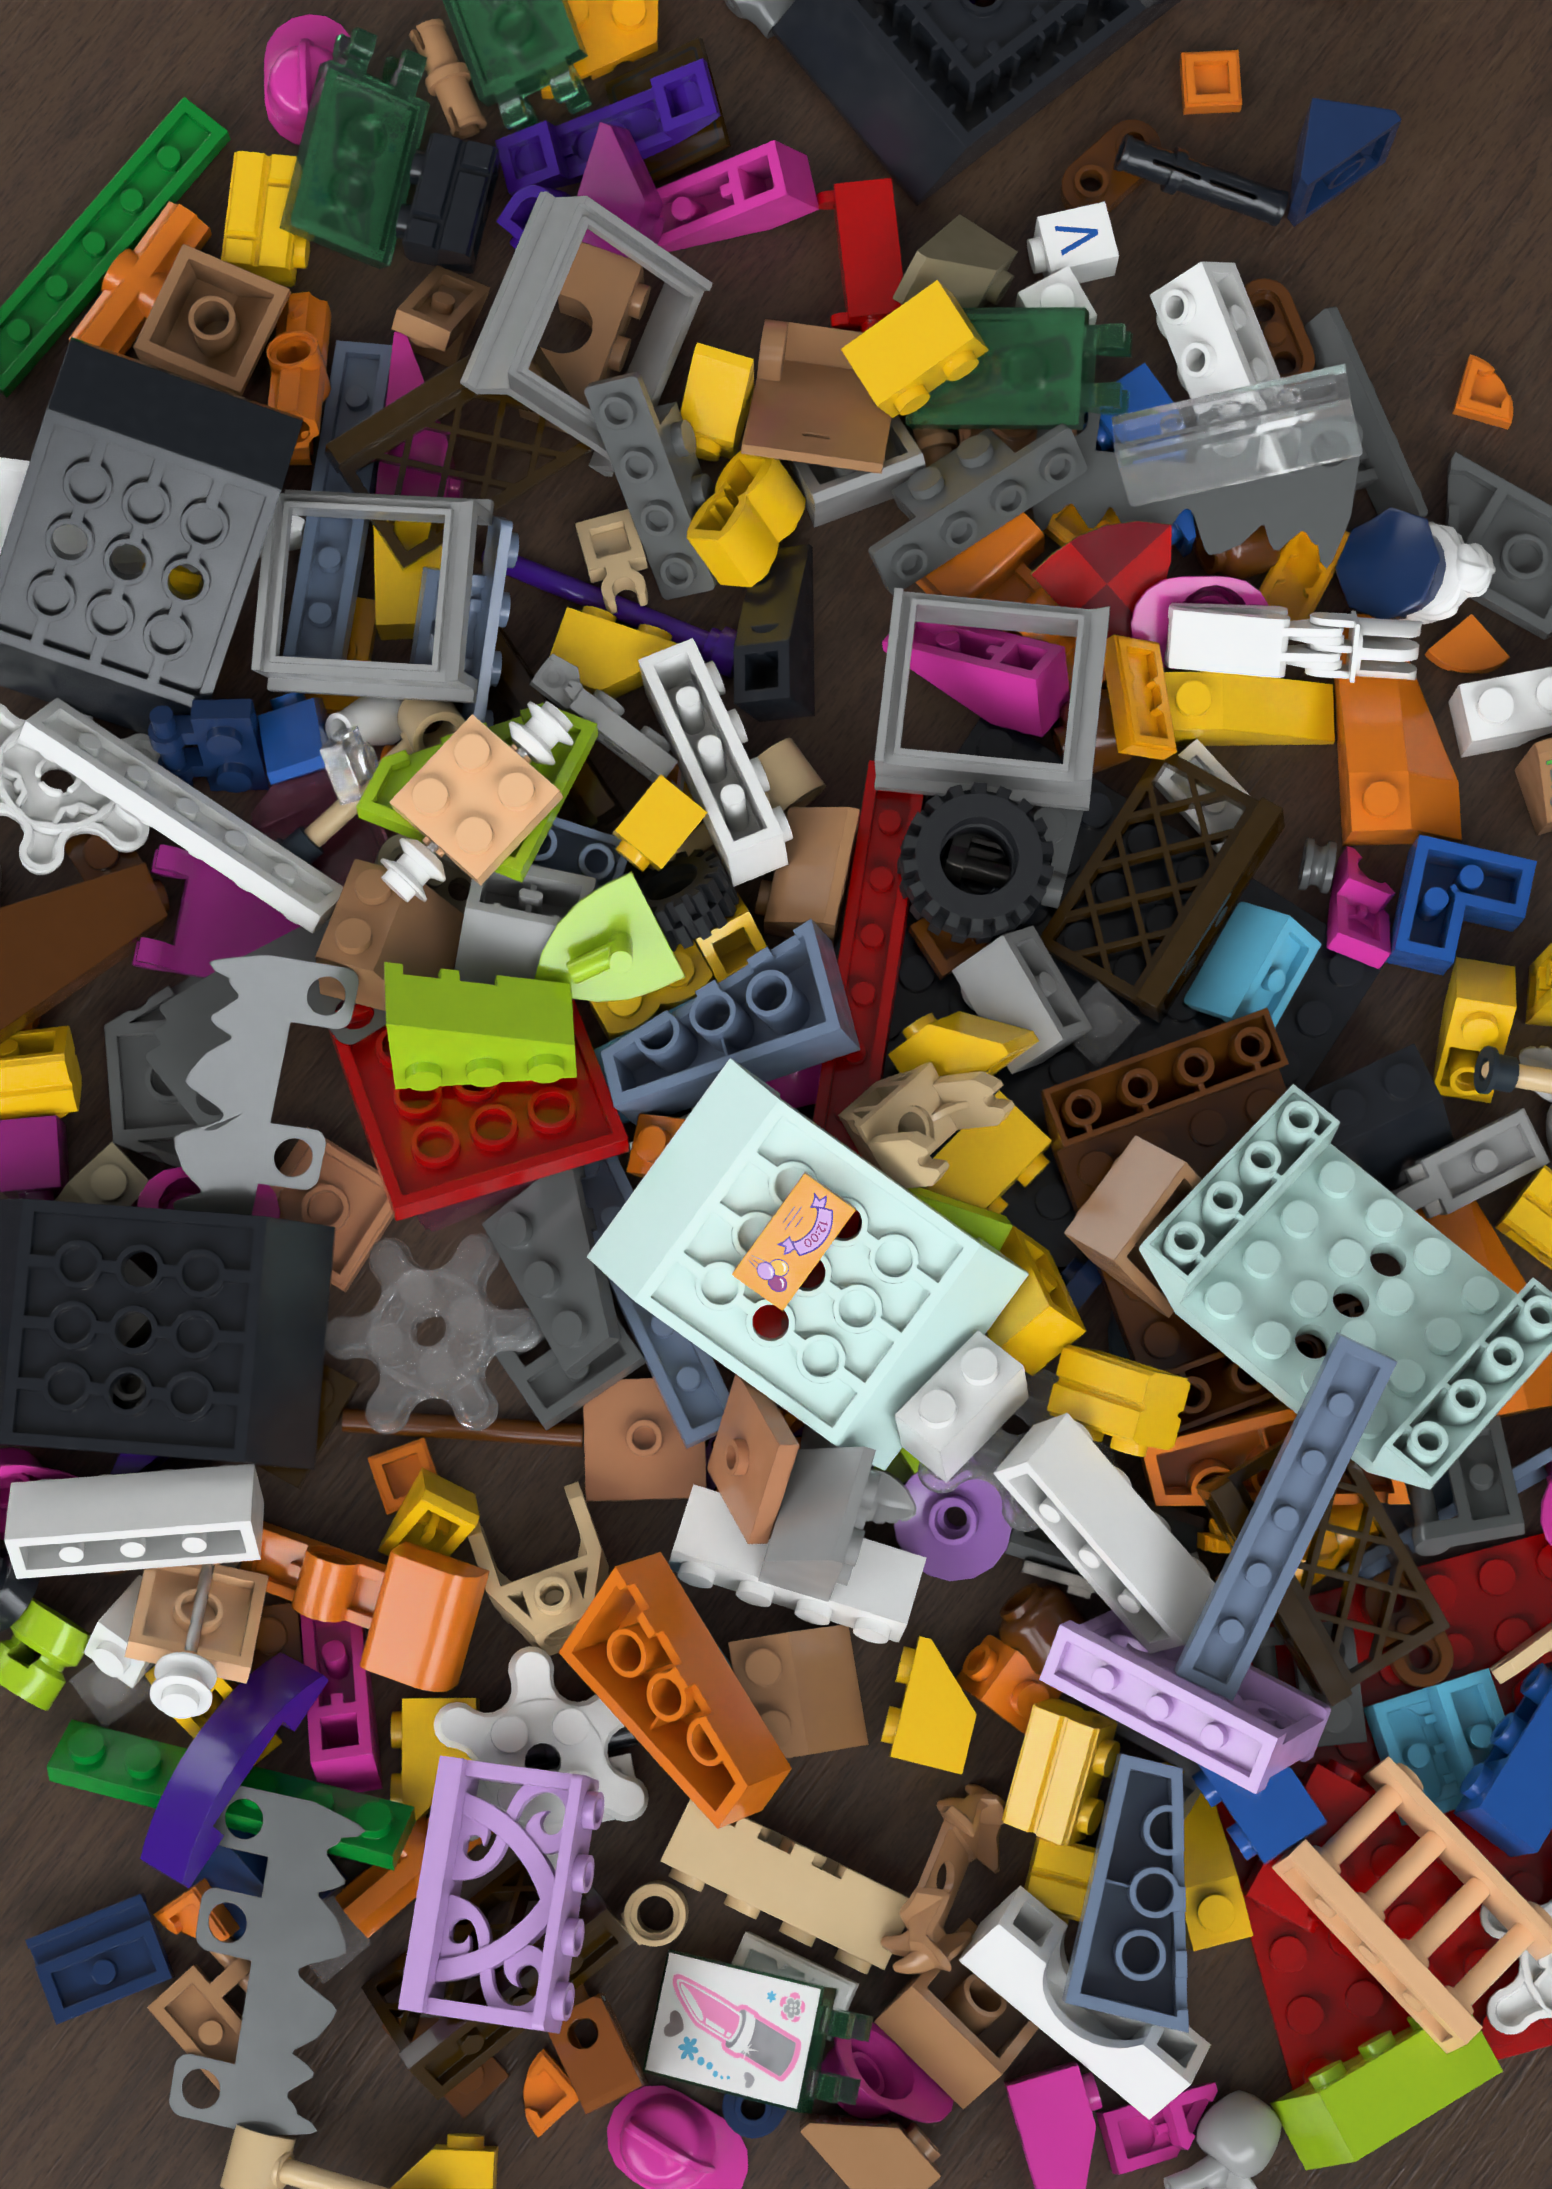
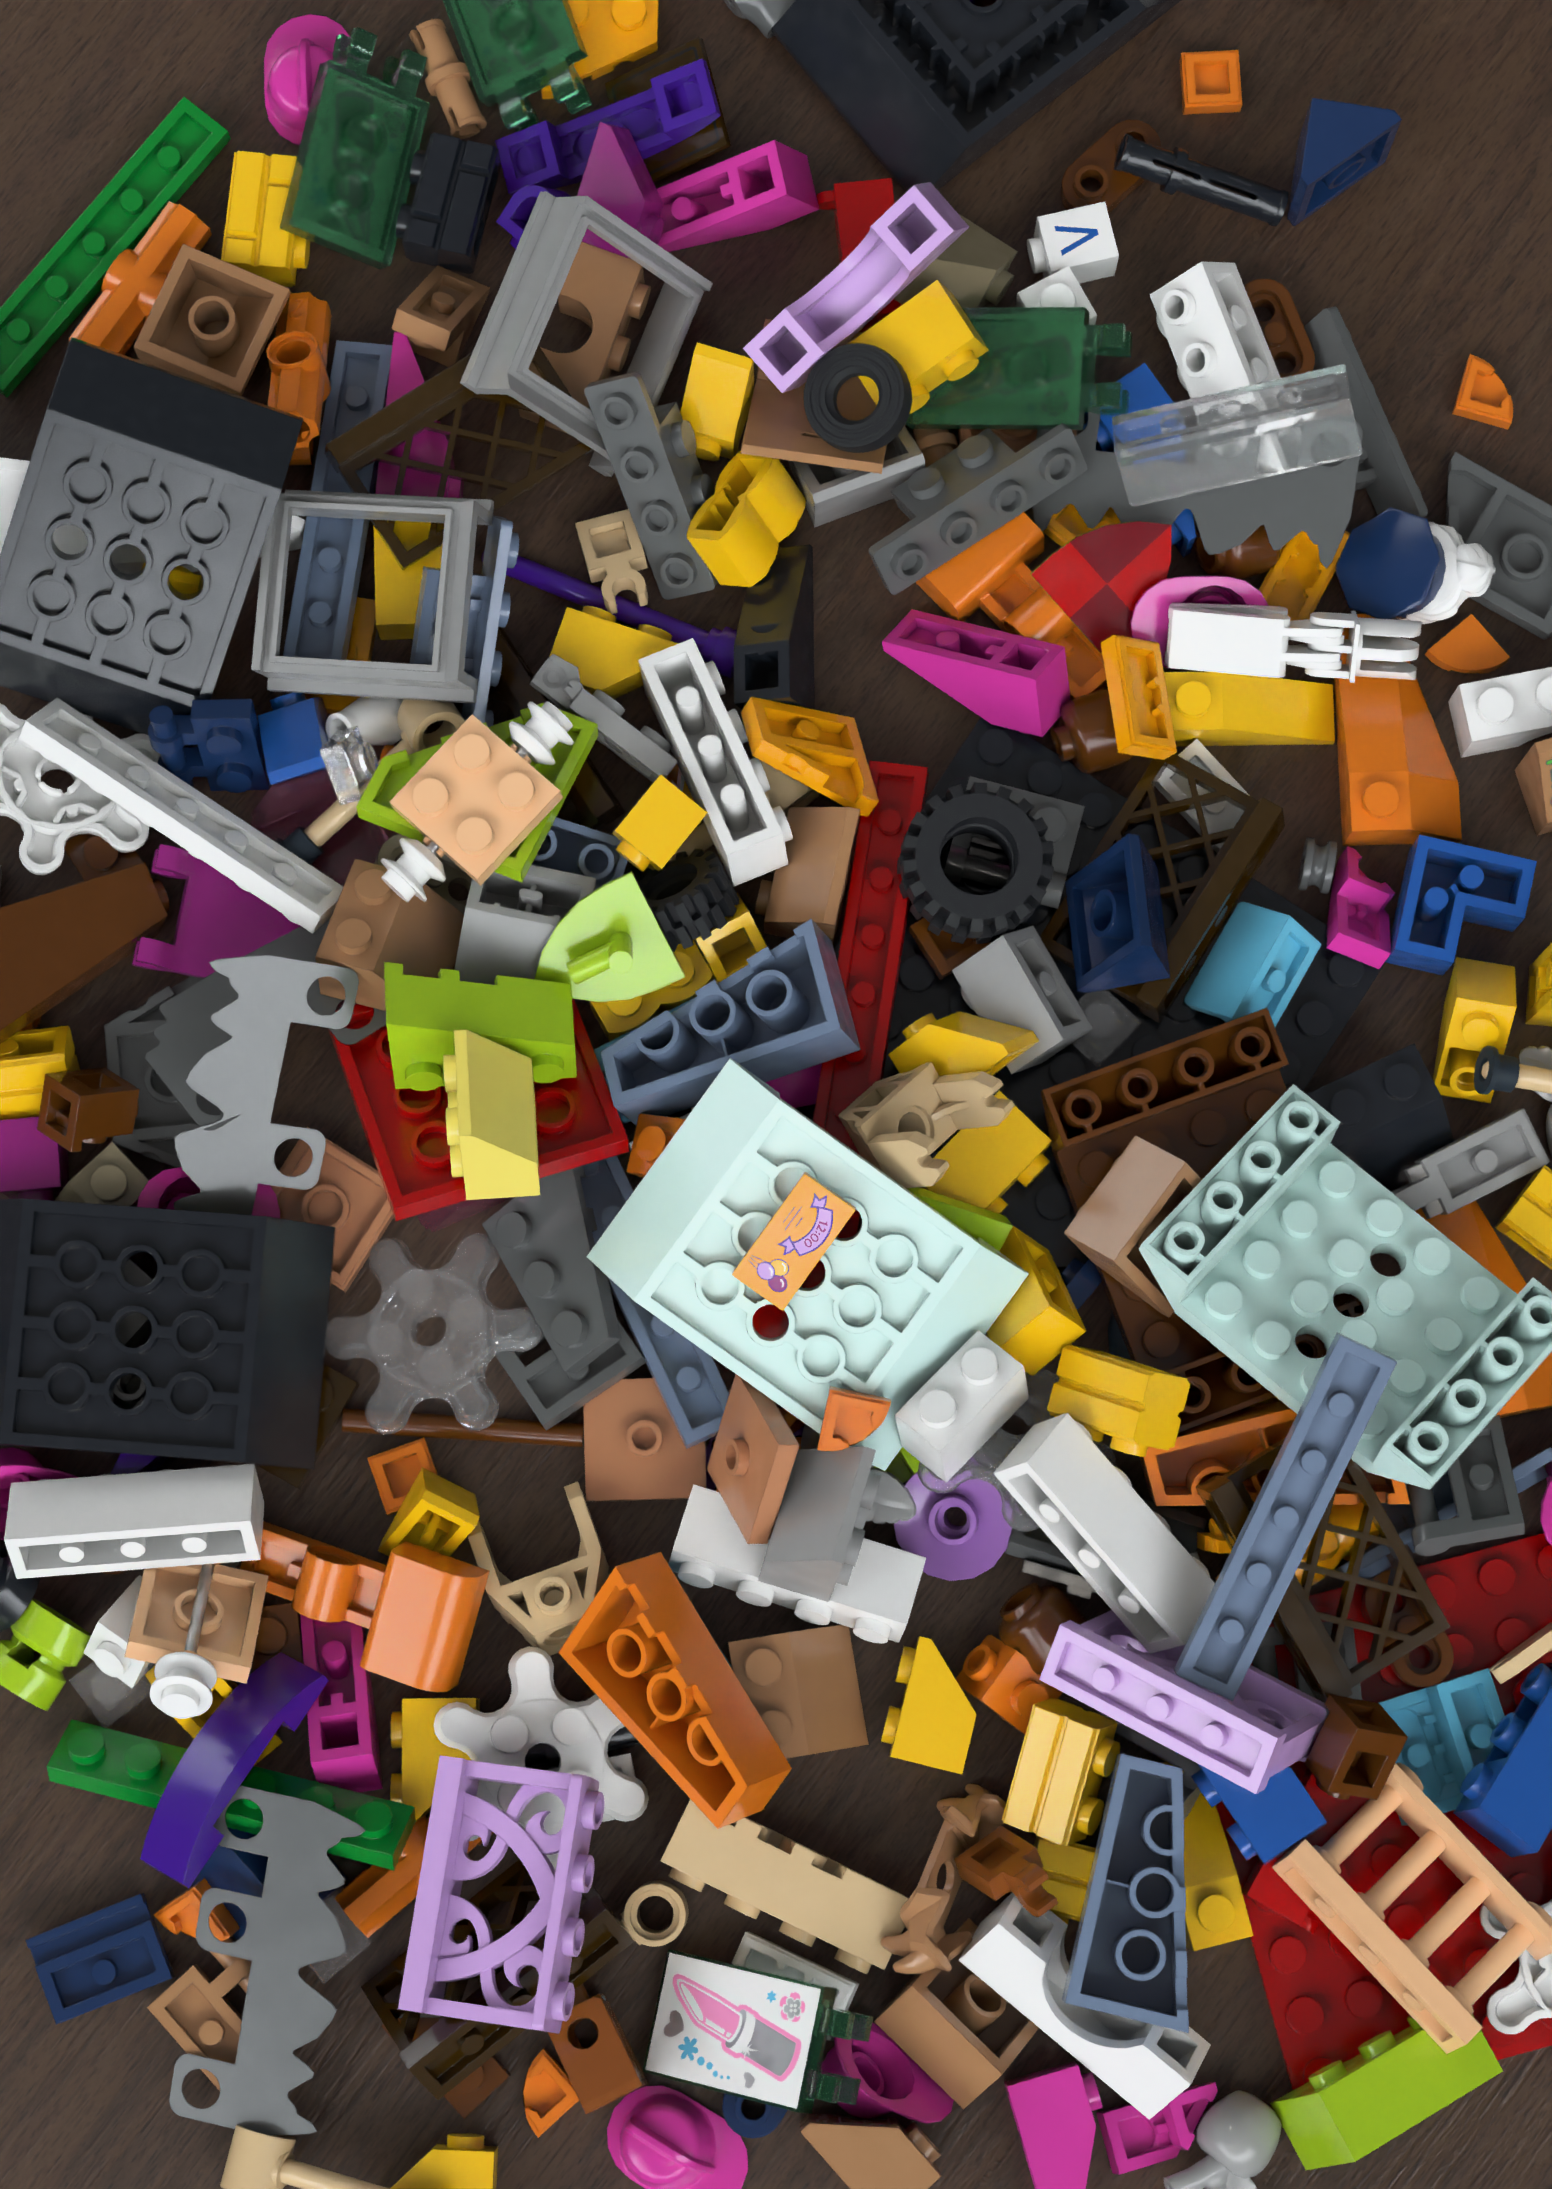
light grey piece [874,588,1110,811] -> none
none -> reddish brown brick [37,1067,140,1152]
none -> light yellow slope [443,1029,540,1200]
none -> light orange wing [741,697,879,817]
none -> lavender arch [743,182,969,393]
none -> black tyre [804,343,912,453]
none -> orange tile [817,1386,891,1451]
none -> dark orange plate [954,1826,1058,1917]
none -> dark blue slope [1065,834,1170,993]
none -> reddish brown brick [1305,1694,1408,1800]

